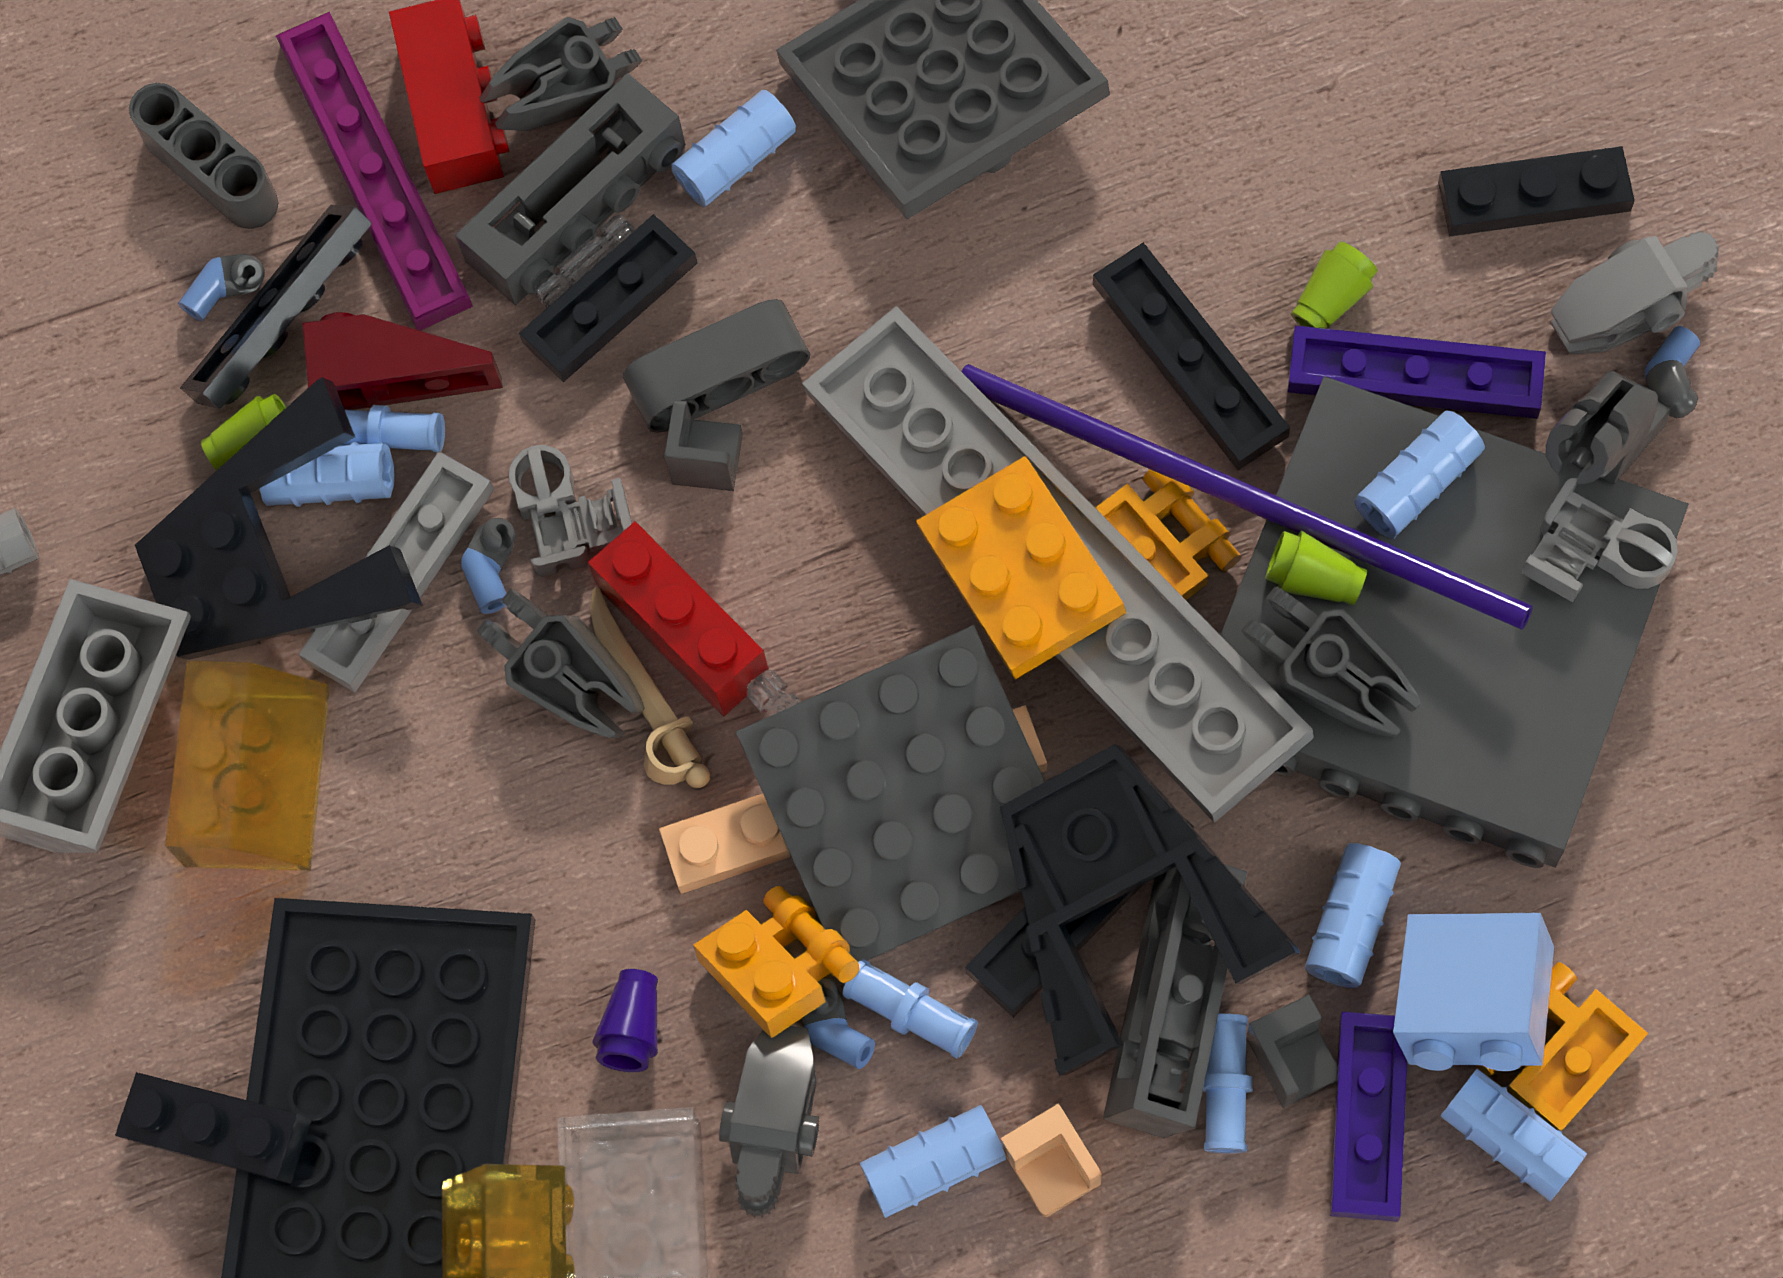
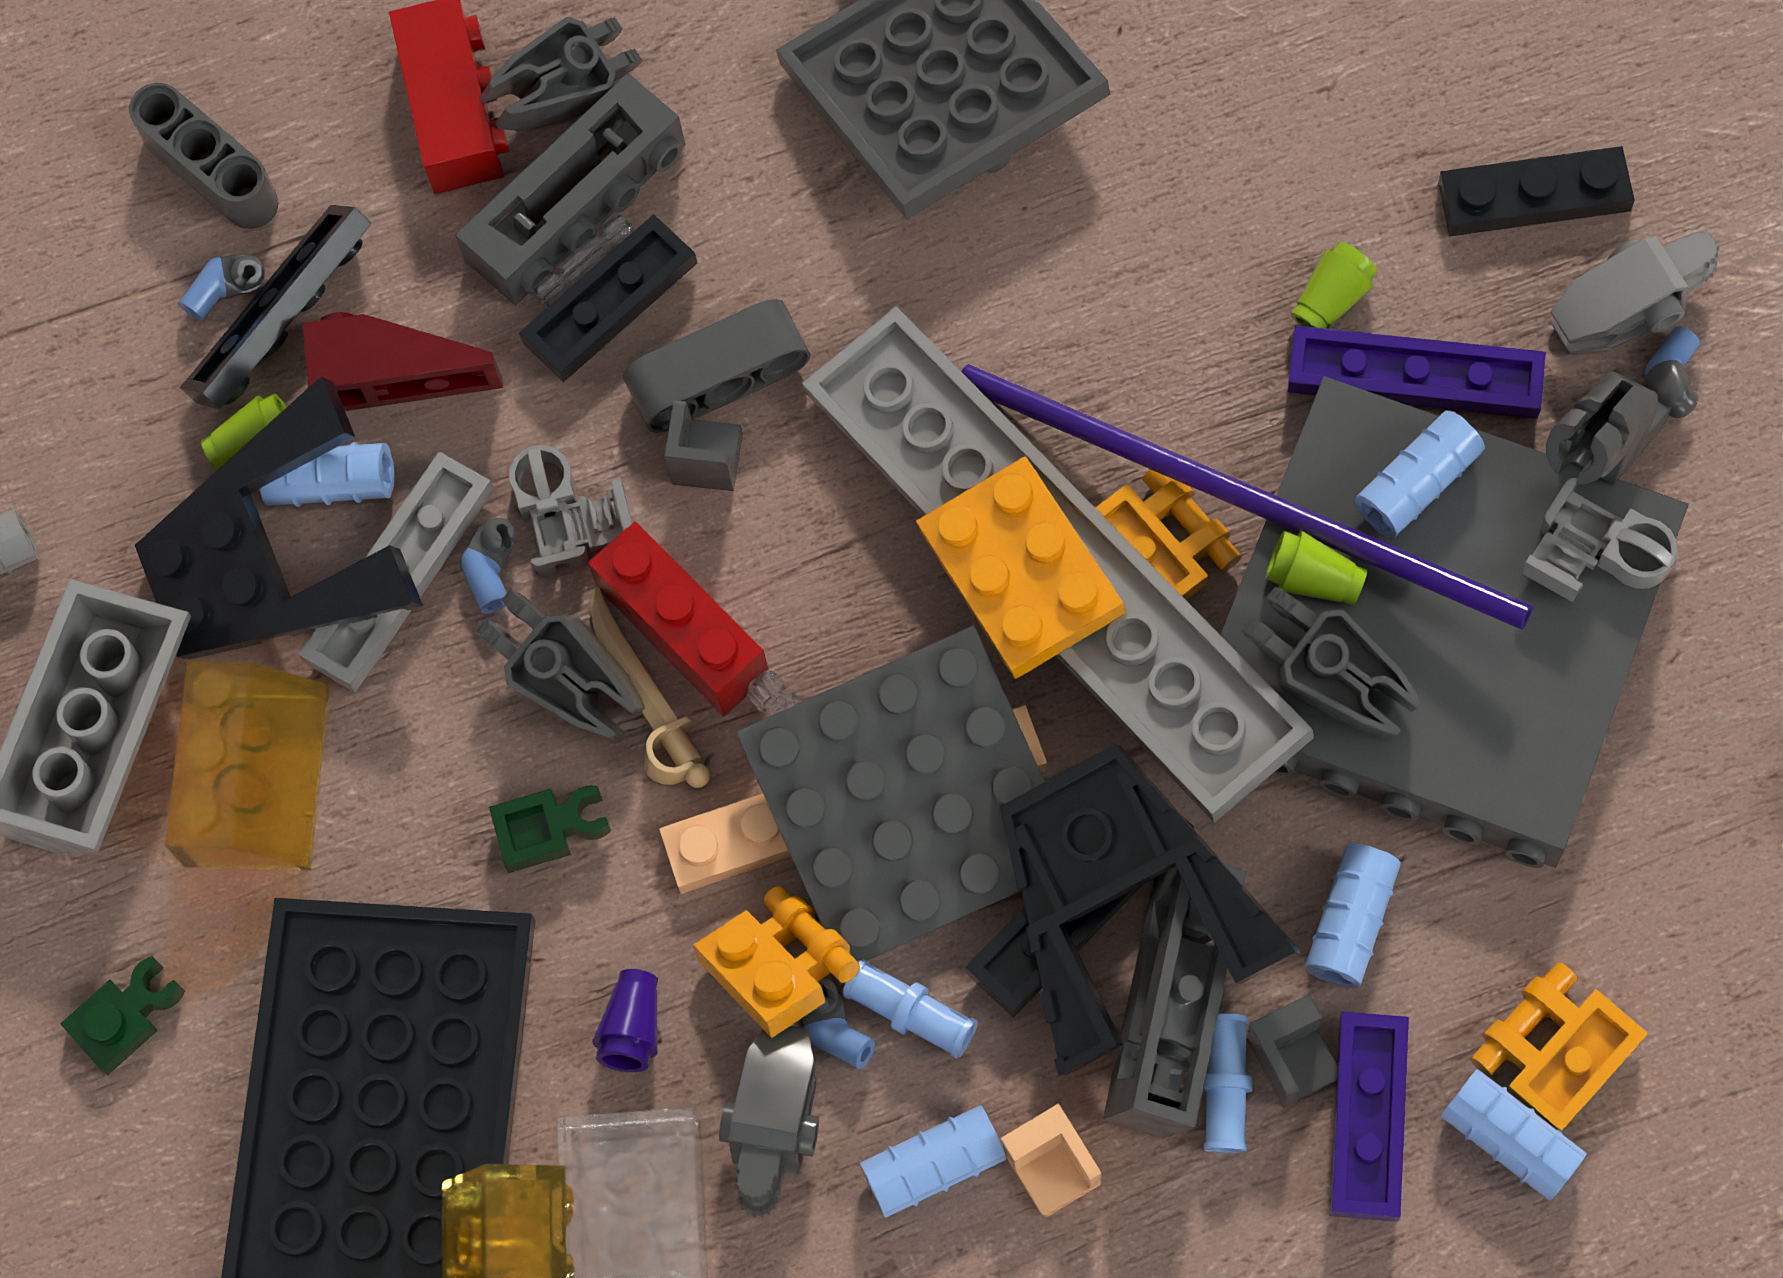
black plate [115,1072,312,1184] -> none
magenta tile [275,11,473,331] -> none
light blue pin [340,405,445,452] -> none
light blue axle [671,89,796,207] -> none
black plate [1093,242,1290,470] -> none
light blue brick [1393,913,1554,1071] -> none
none -> dark green plate [60,956,185,1075]
none -> dark green plate [489,785,611,873]

